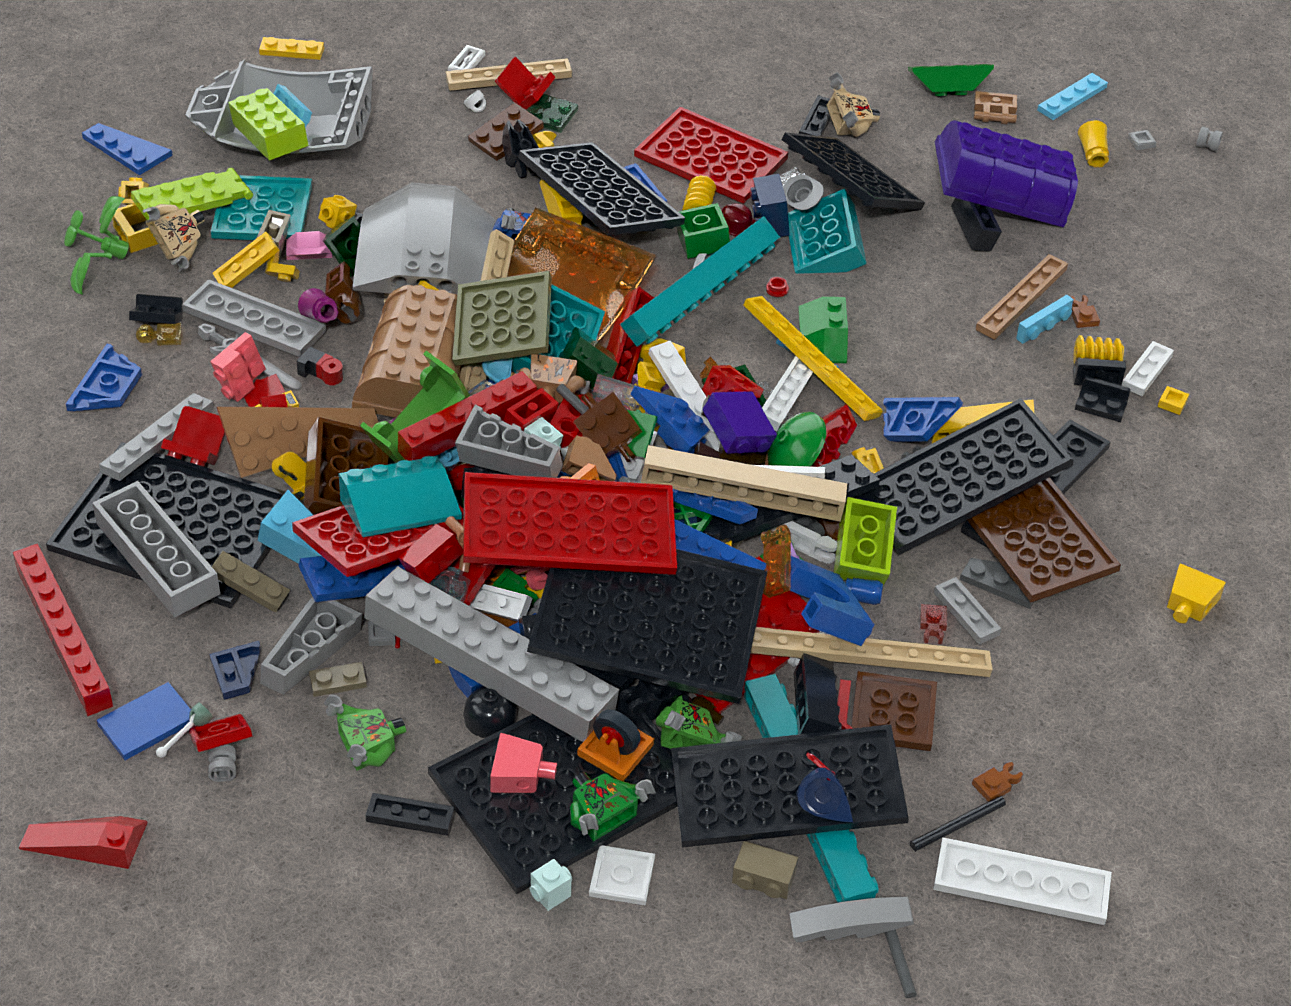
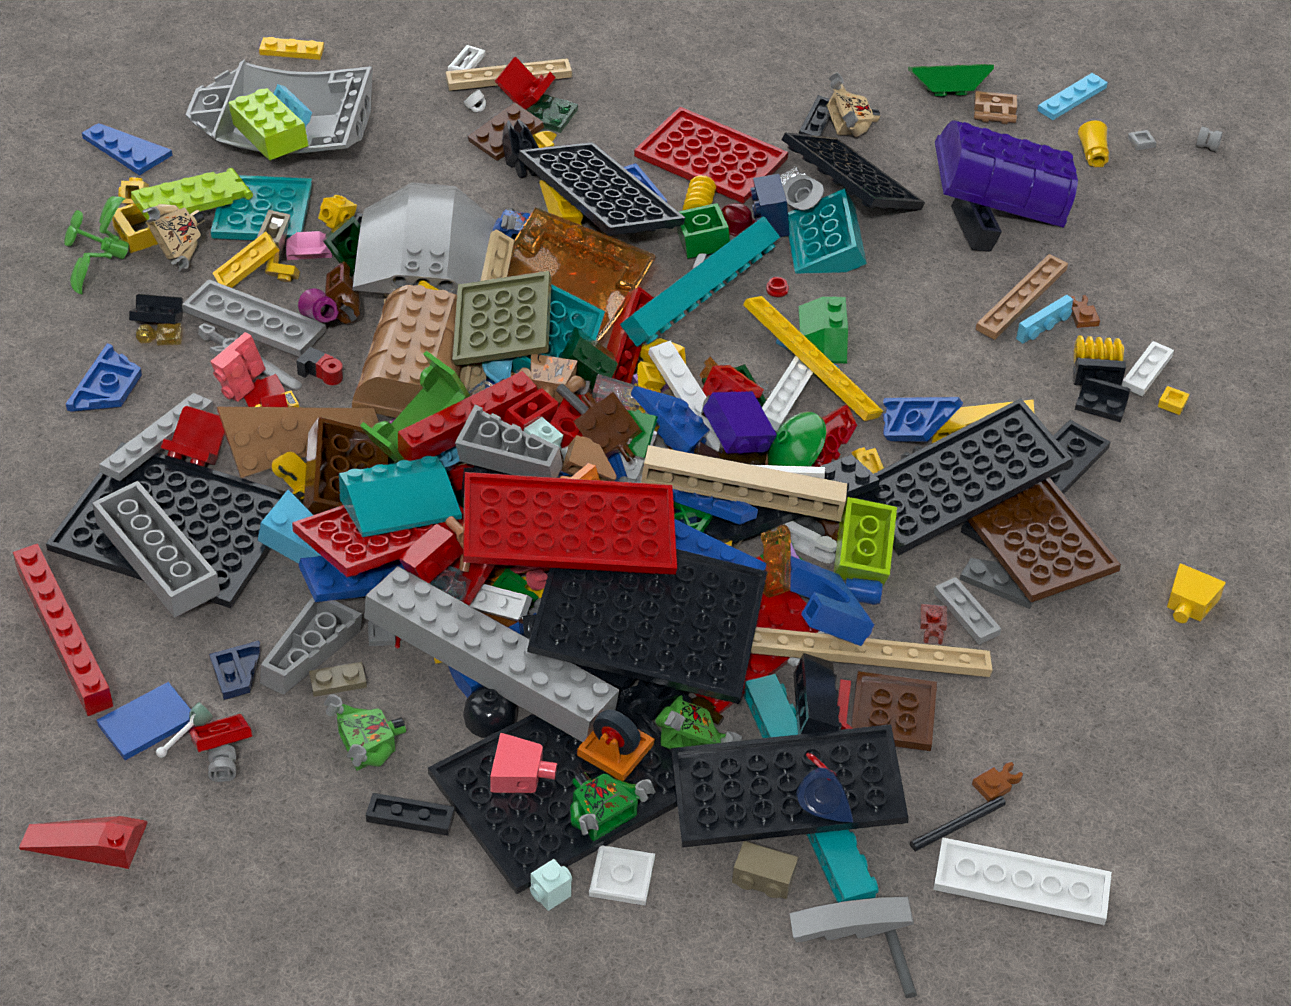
dark tan plate [212,551,290,612] -> none

